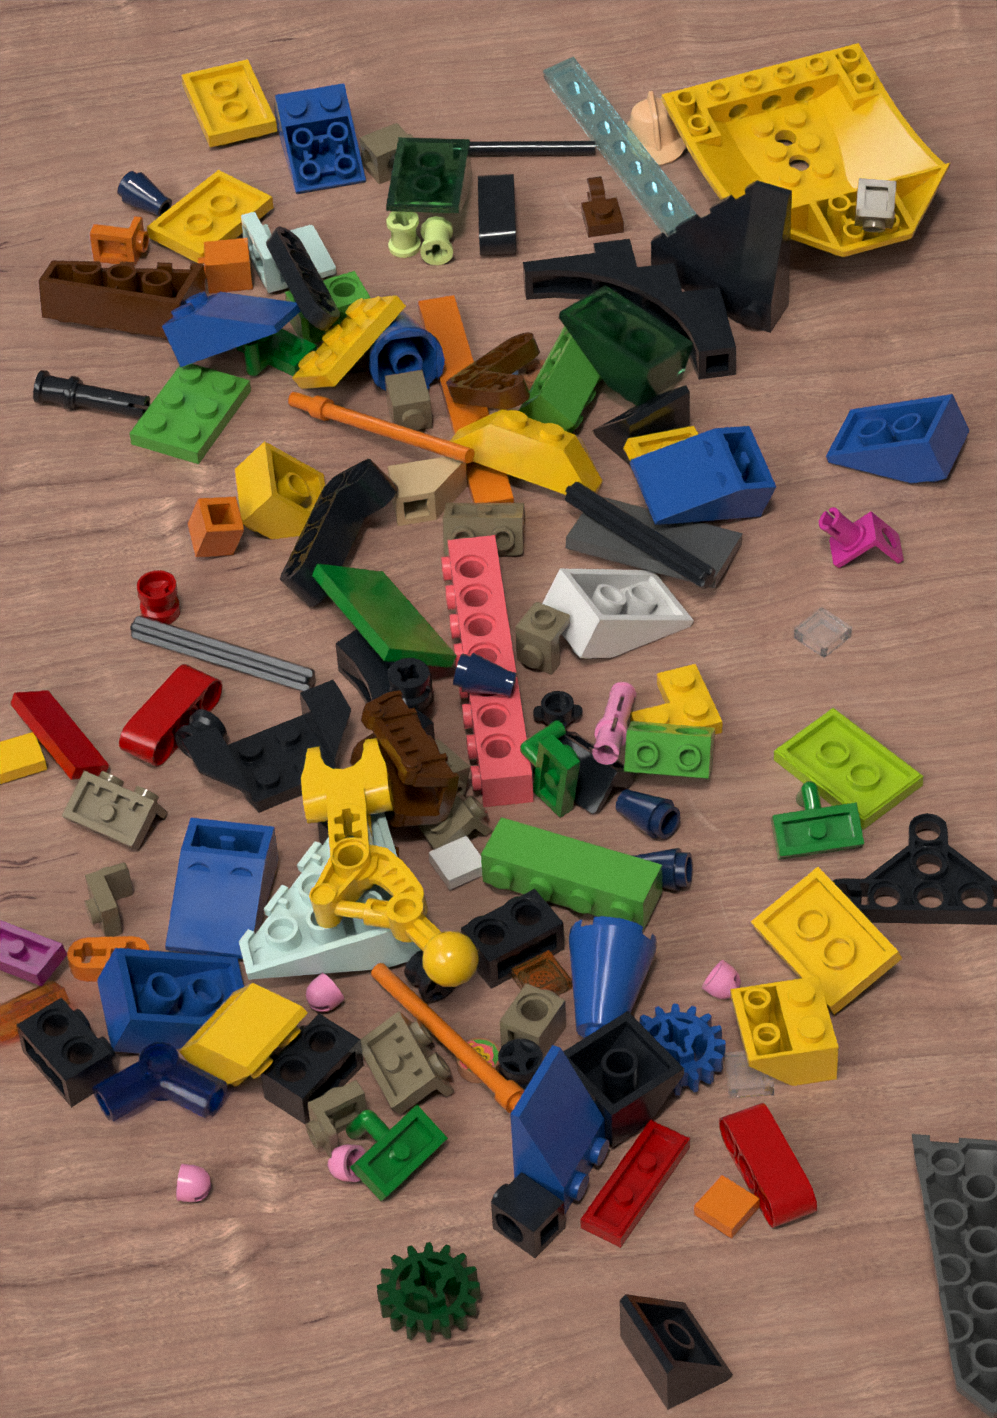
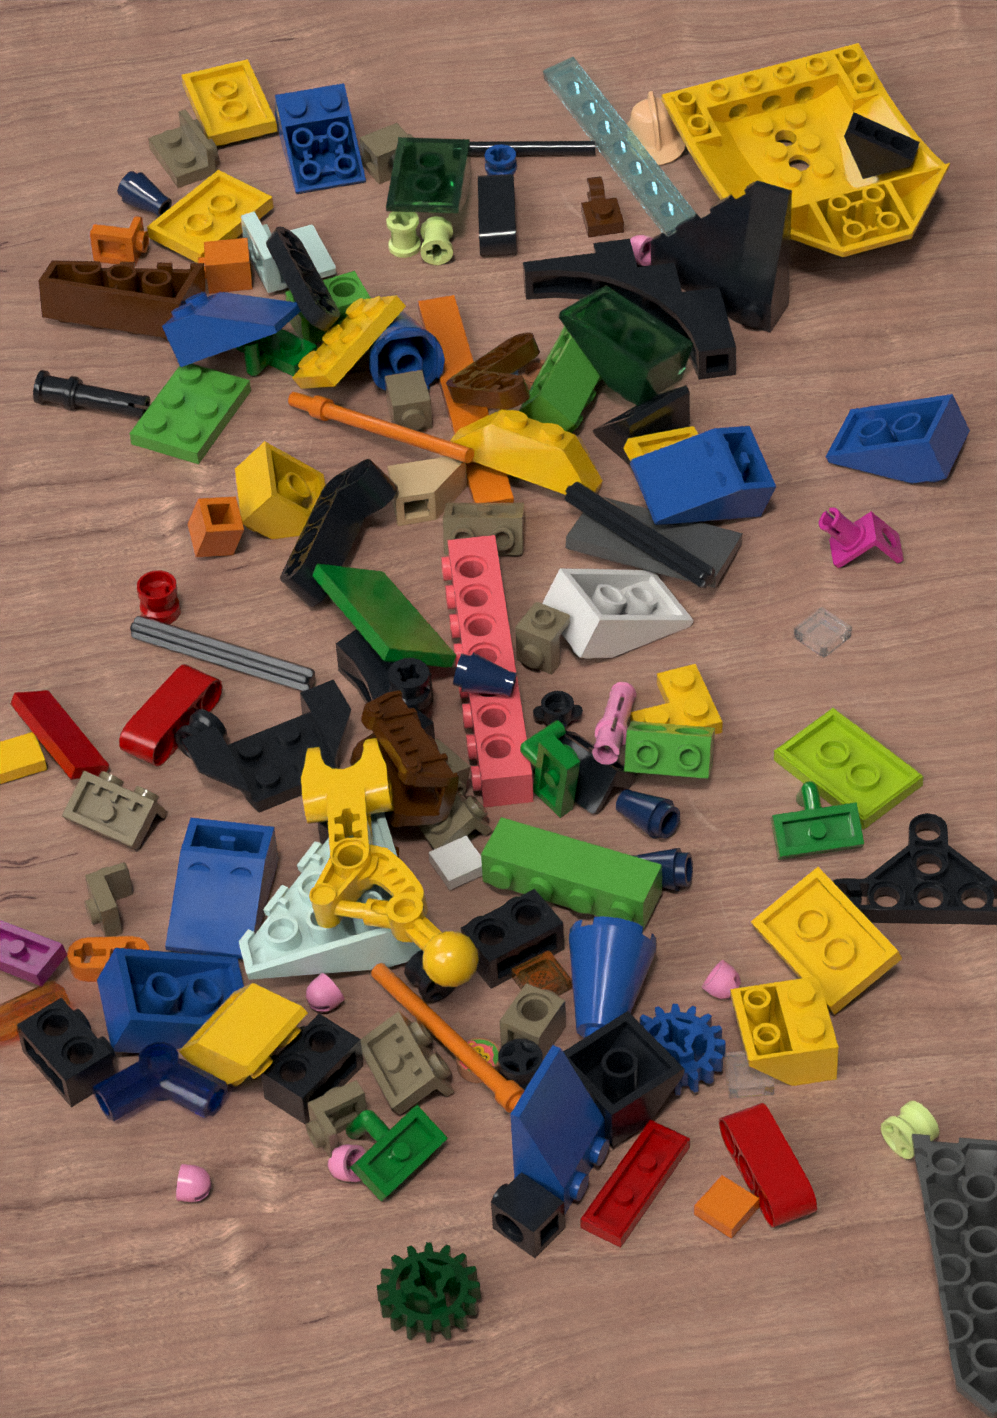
black slope [619,1294,733,1410] -> none
bracket [854,178,896,233] -> none
none -> dark tan bracket [148,109,219,188]
none -> blue bush [484,144,517,175]
none -> bright pink hinge [630,235,653,266]
none -> black slope [844,112,920,179]
none -> yellowish green wheel [881,1101,939,1159]

